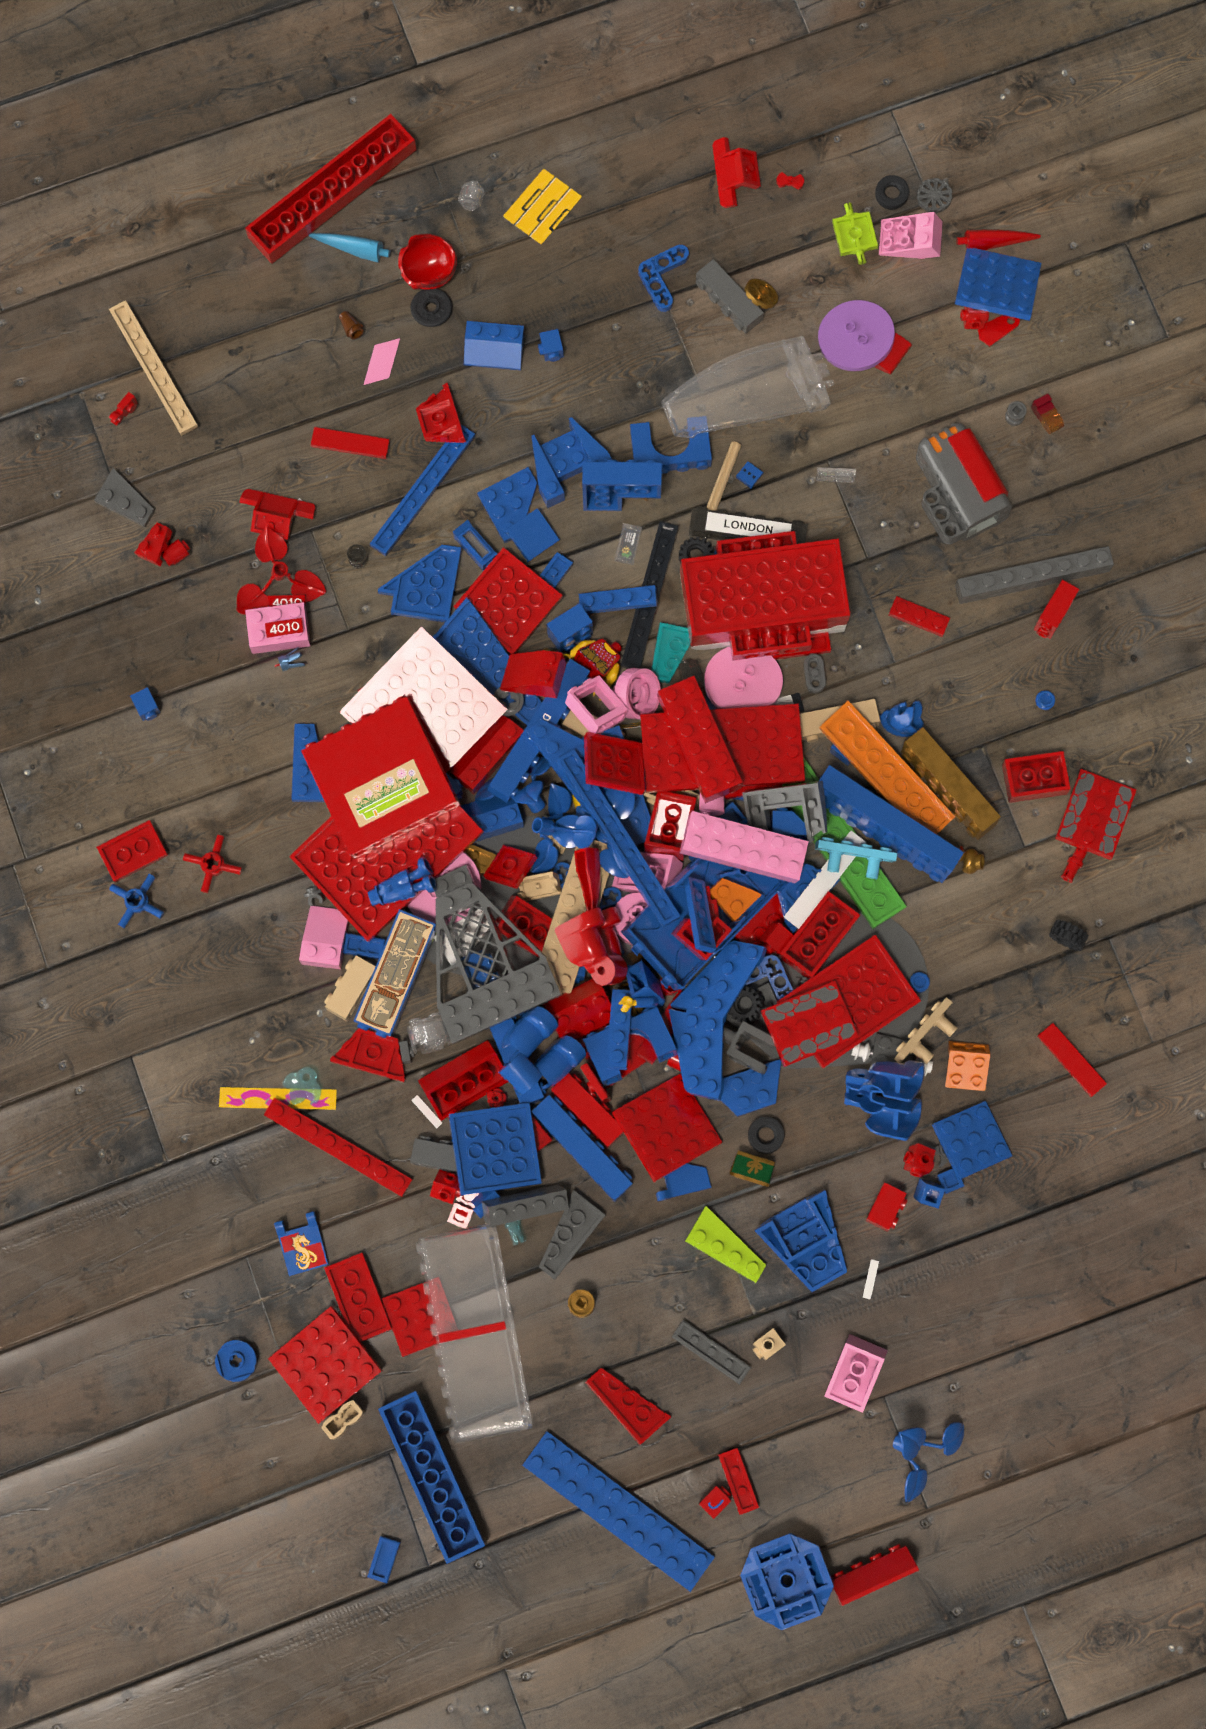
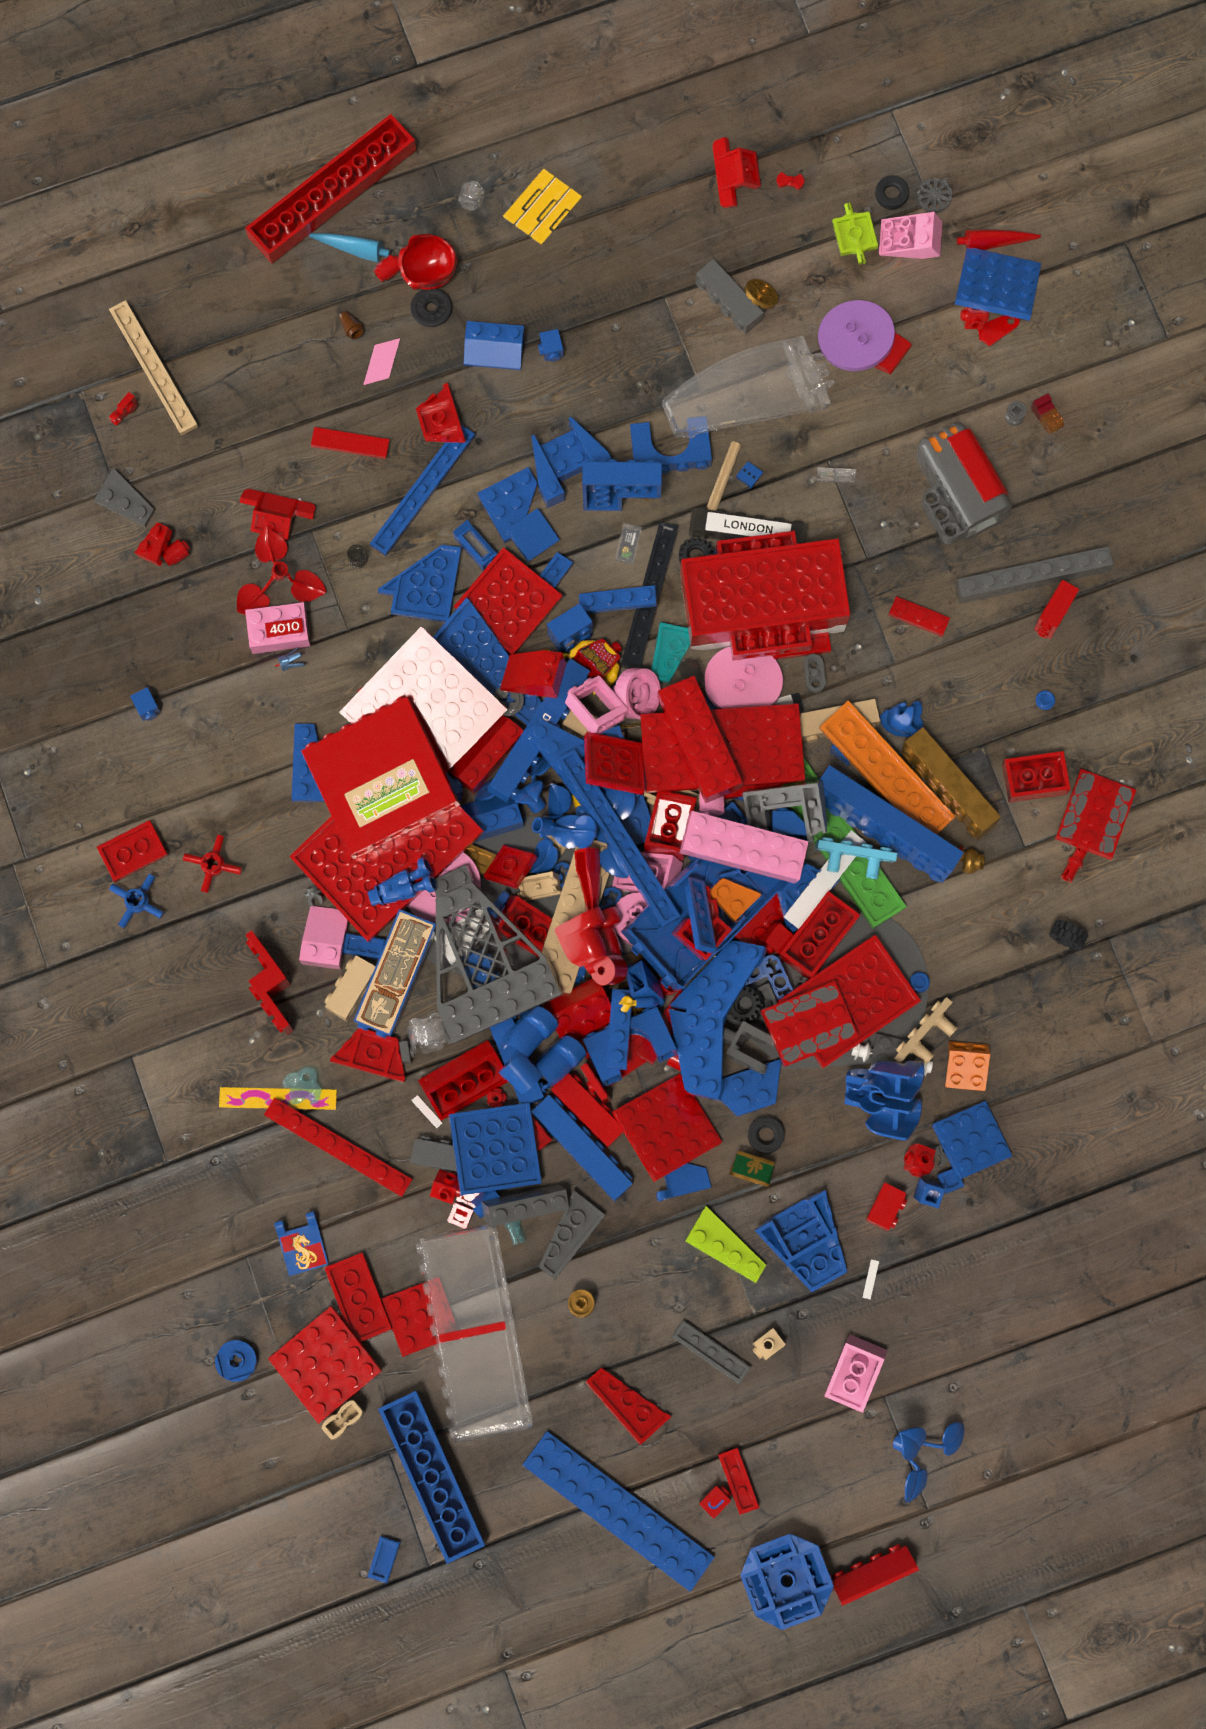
red sticker [268,595,306,608] -> none
blue beam [638,245,689,312] -> none
red tile [1037,1023,1107,1097] -> none
none -> red bracket [245,930,294,1036]
none -> red brick [373,255,401,282]
none -> blue tile [491,891,509,918]

